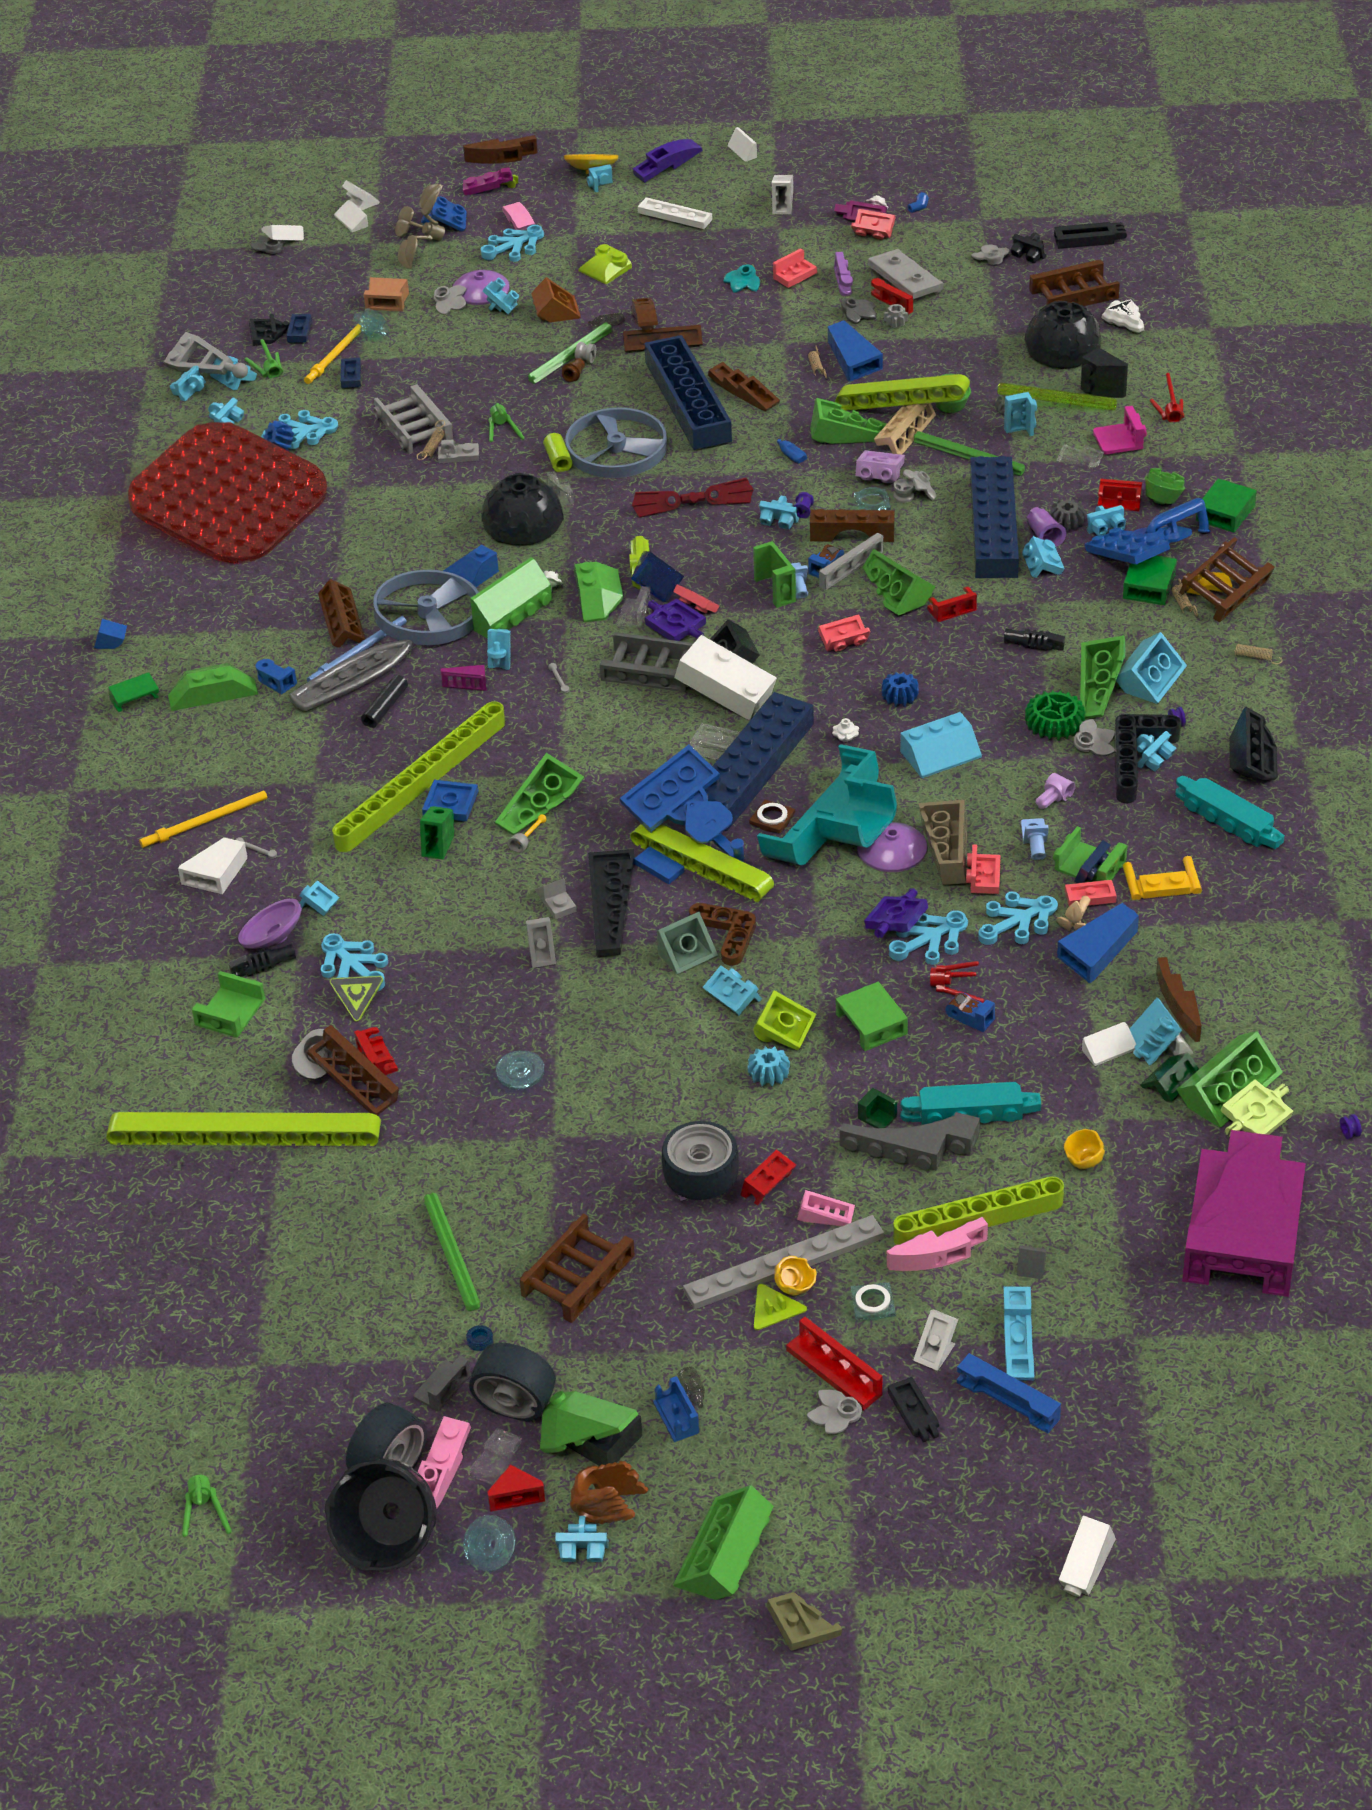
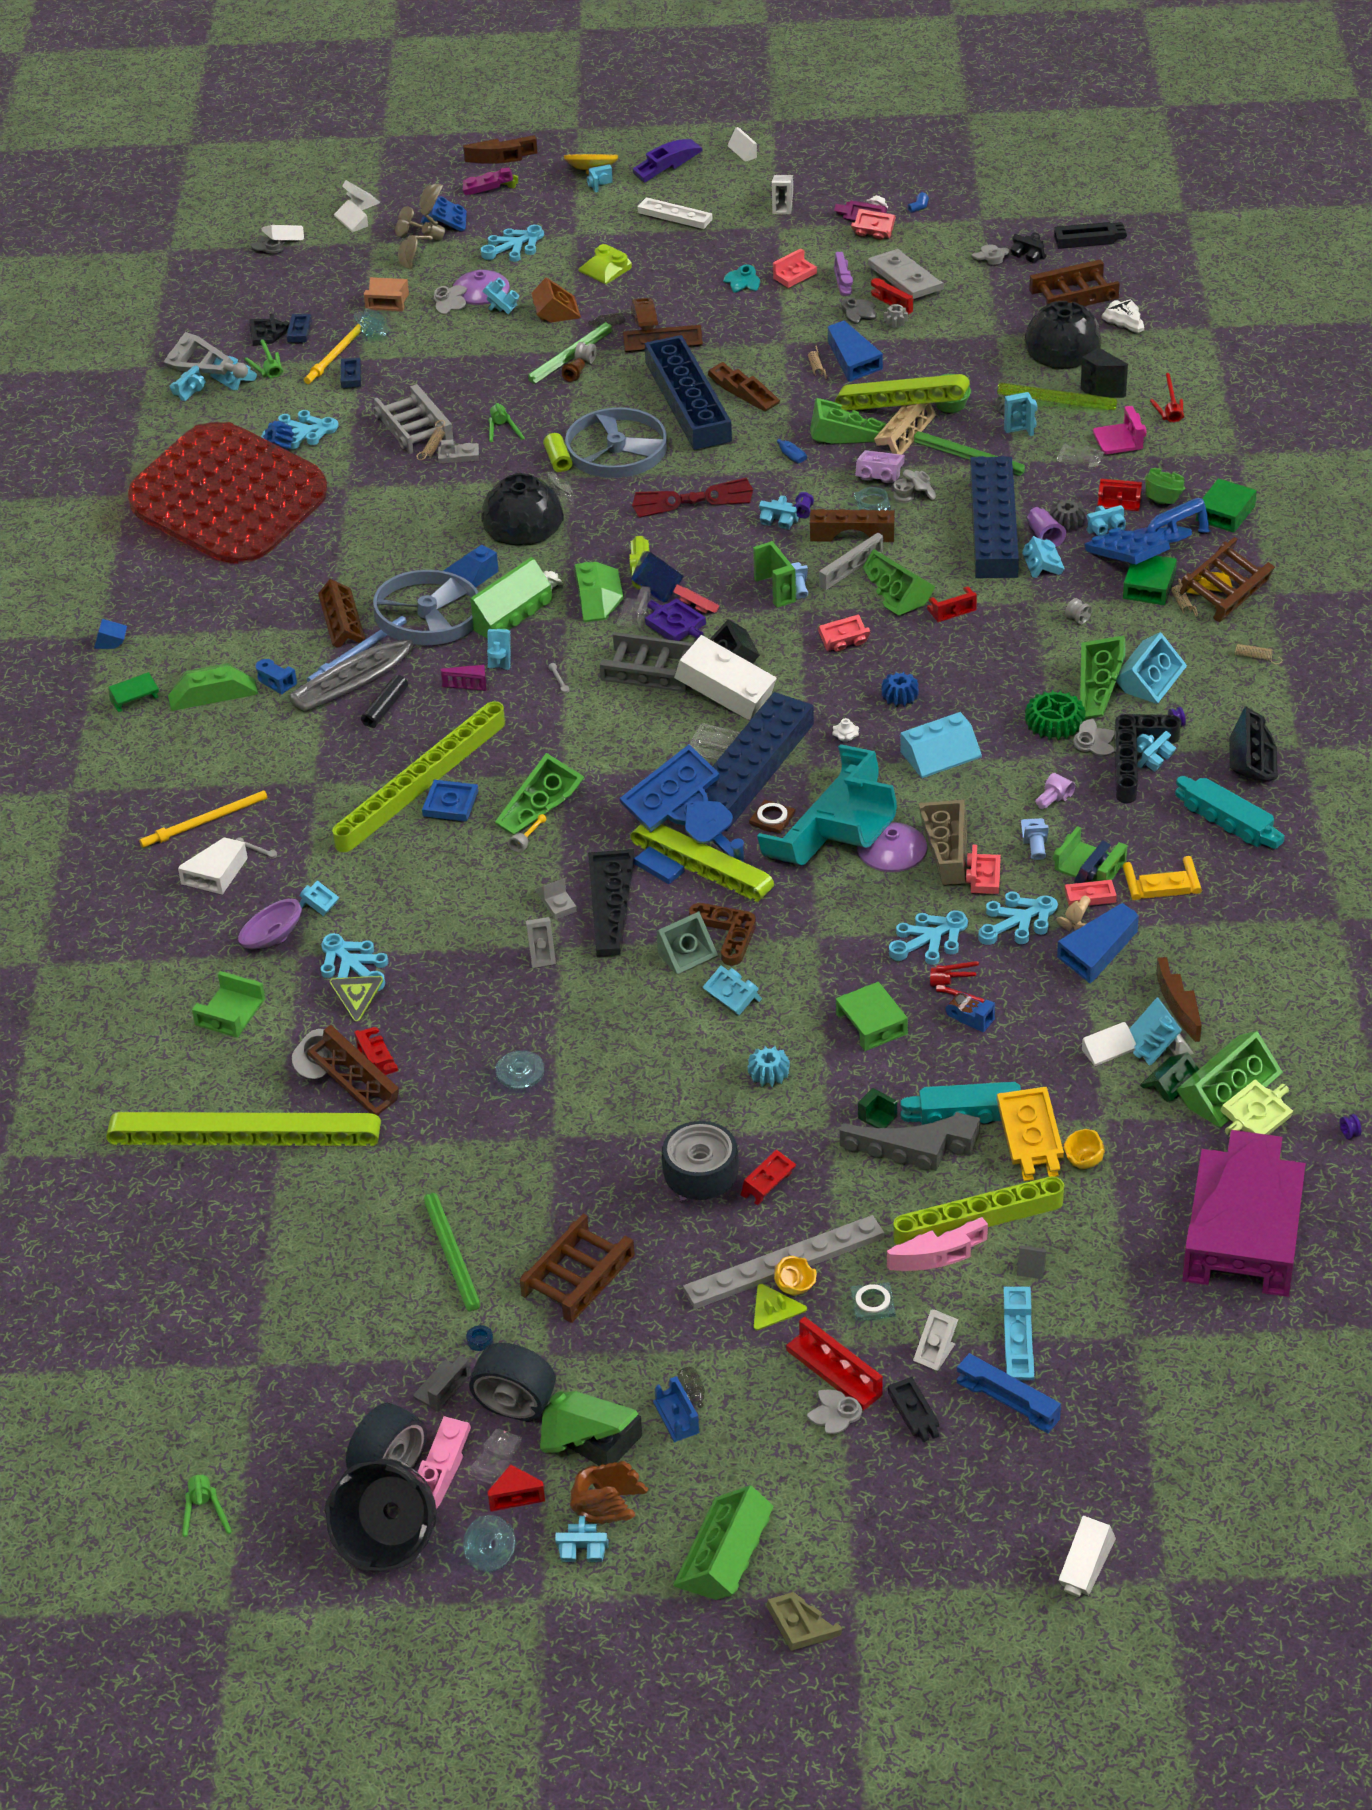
medium azure hips [208,398,244,433] -> none
black hinge [229,944,296,977] -> none
green torso [420,806,454,860] -> none
bright pink slope [502,202,535,230] -> none
lime slope [753,990,816,1050] -> none
bright pink slope [797,1190,855,1226] -> none
blue leg [808,544,844,578] -> none
dark purple plate [864,888,928,938] -> none
black hinge [1004,628,1065,651] -> none
none -> yellow tile [996,1087,1064,1181]
none -> light grey wheel [1065,598,1092,625]

